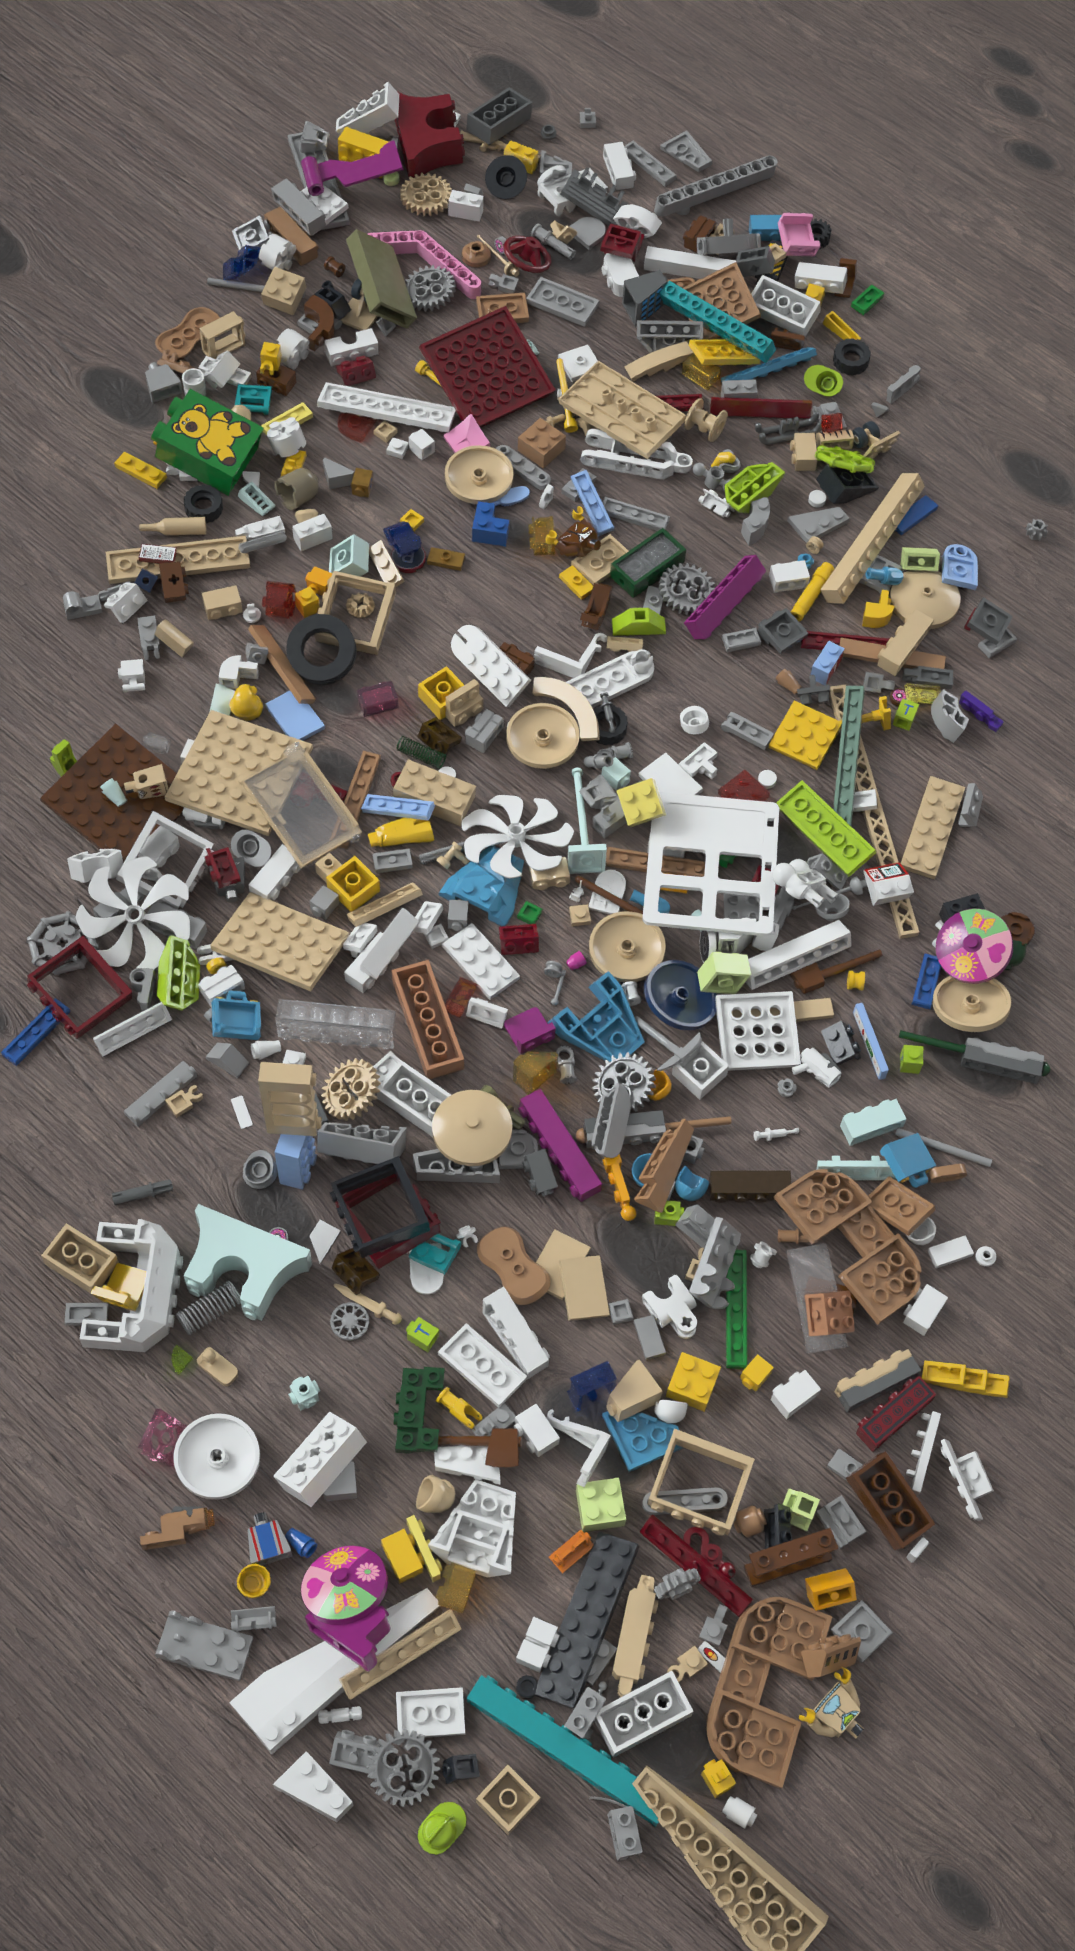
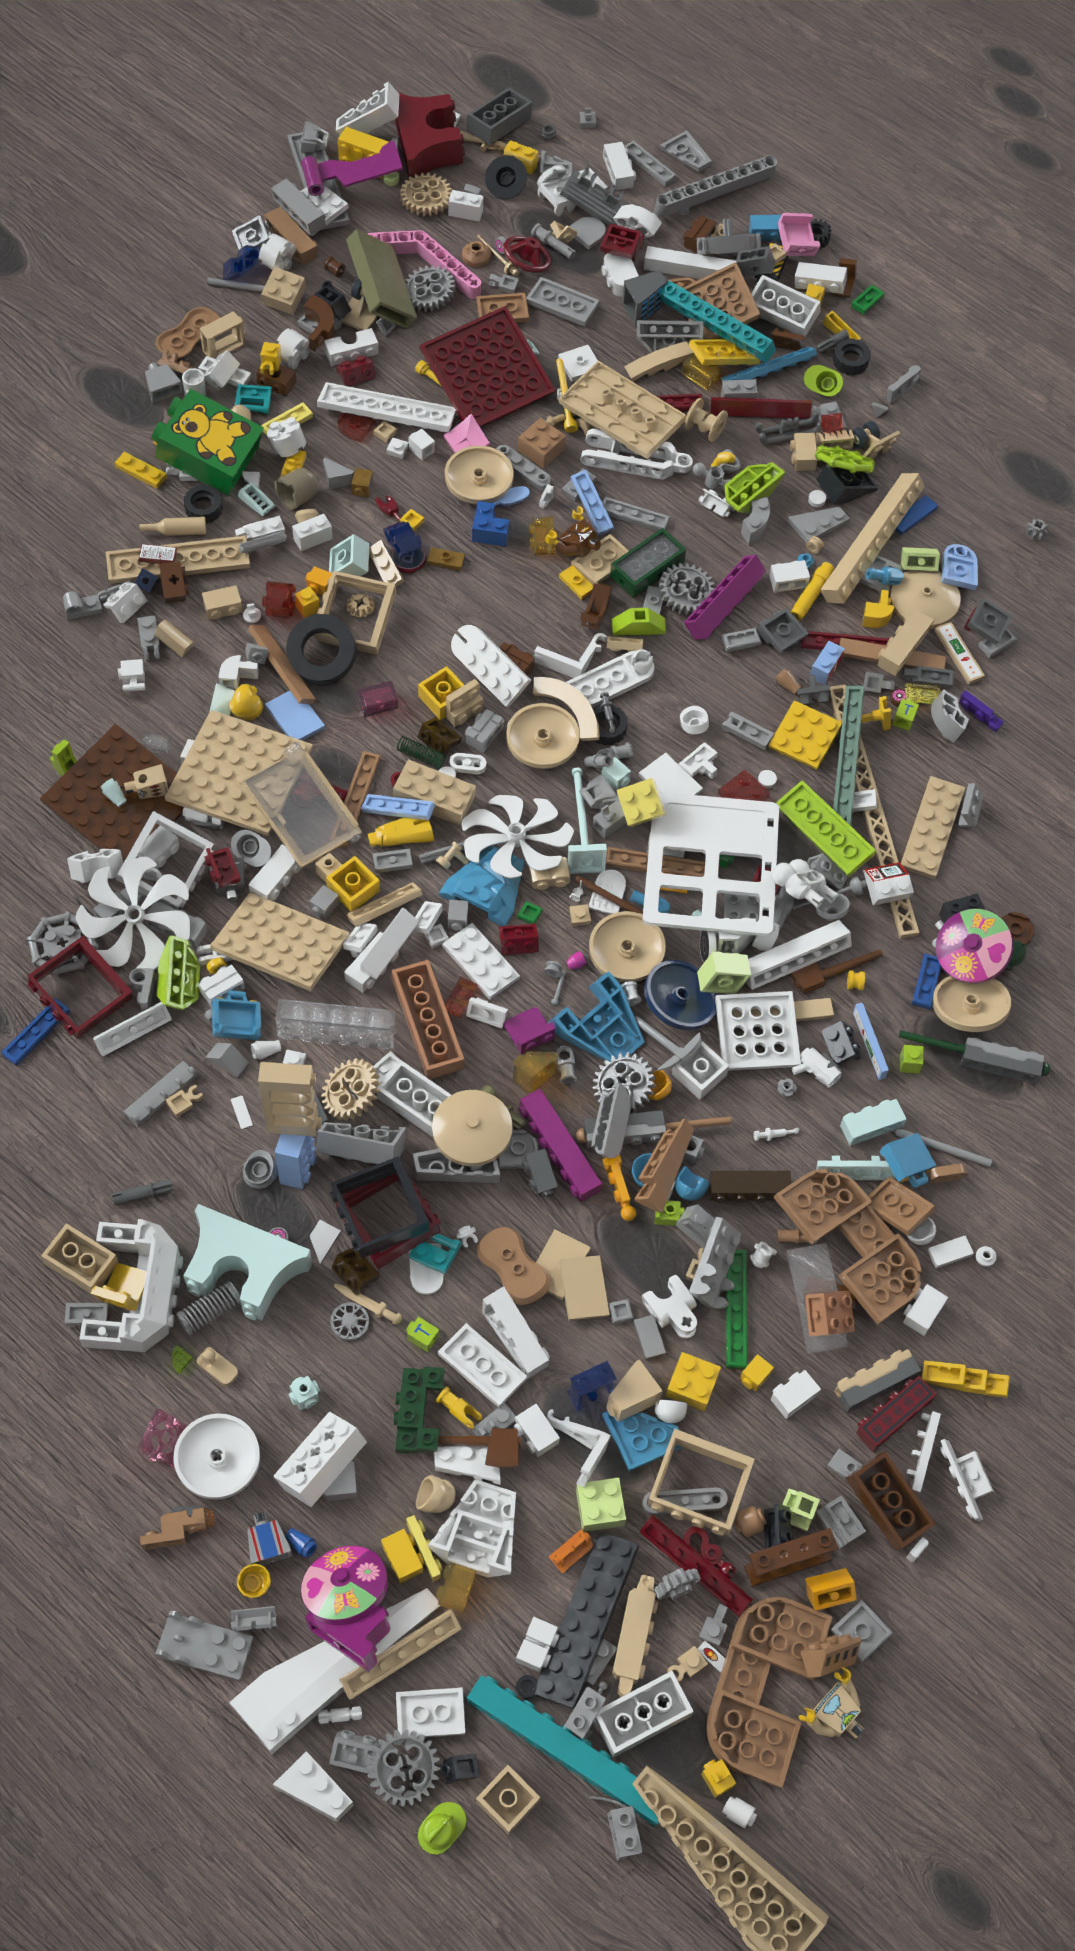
none -> dark red hand [375,496,401,522]
none -> white plate [450,753,486,774]
none -> dark grey axle [817,329,850,353]
none -> tile [935,622,985,685]

